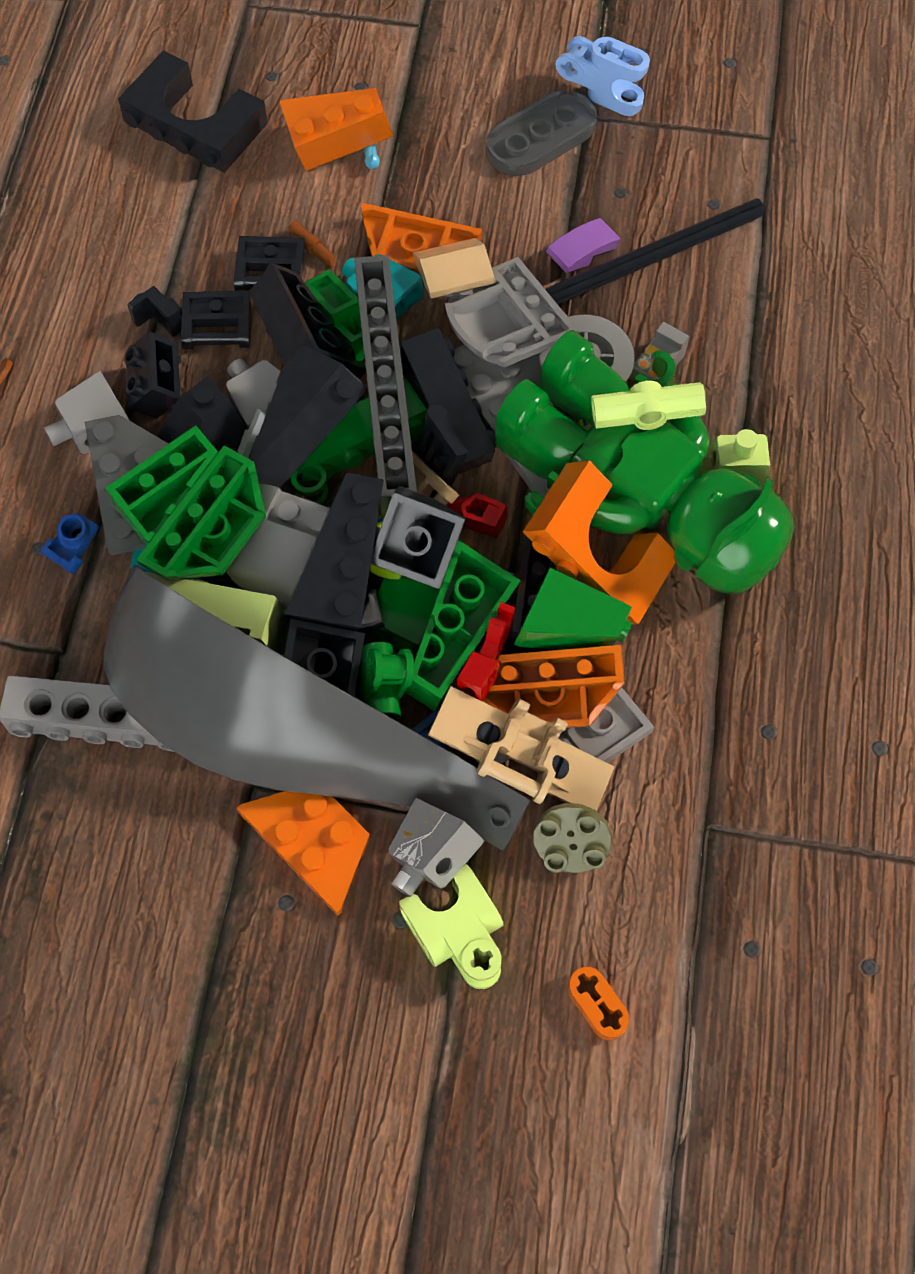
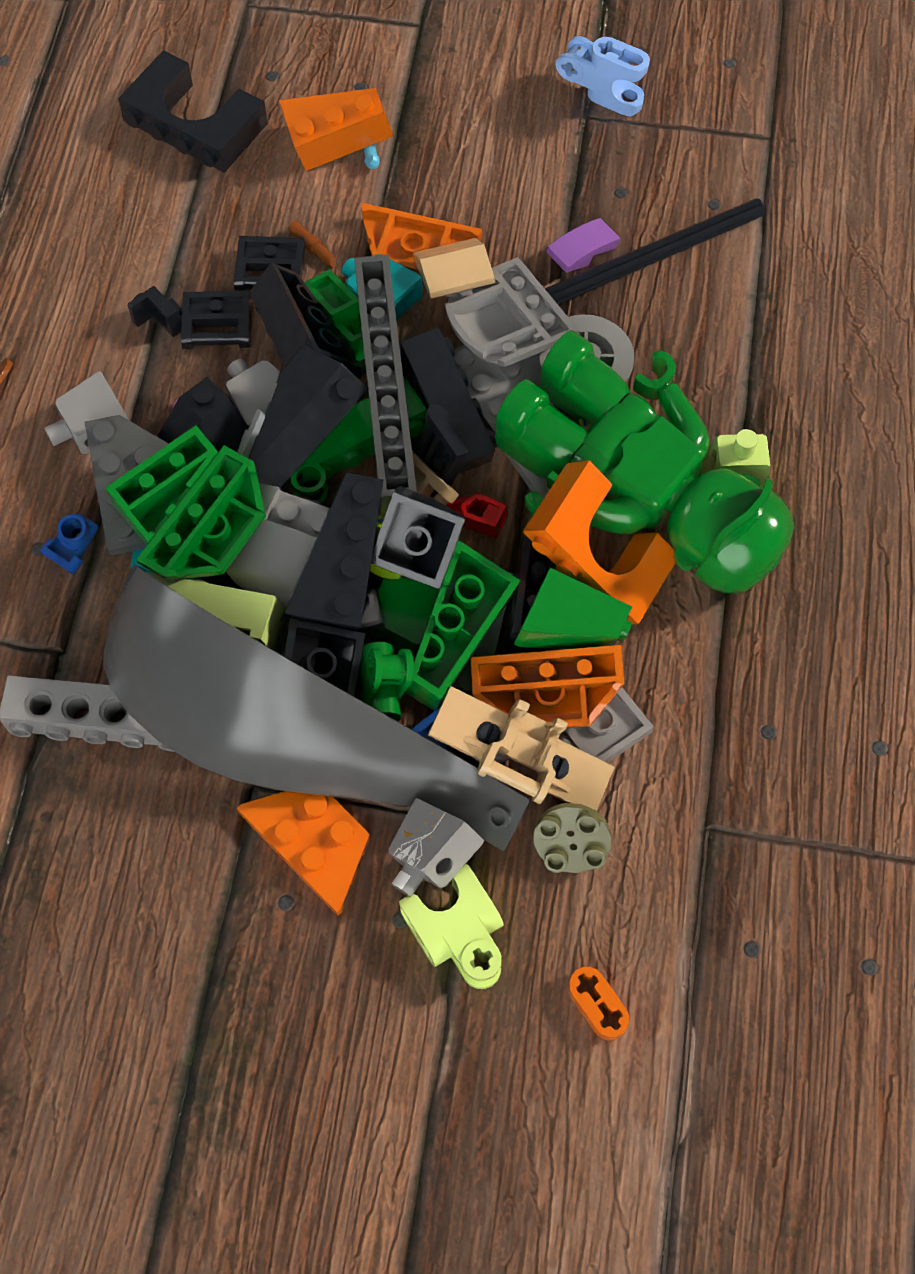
black brick [124,331,181,419] -> none
red piece [457,602,515,702] -> none
dark grey tile [485,91,596,176] -> none
yellowish green piece [591,381,706,430] -> none
light grey leg [630,322,689,381] -> none

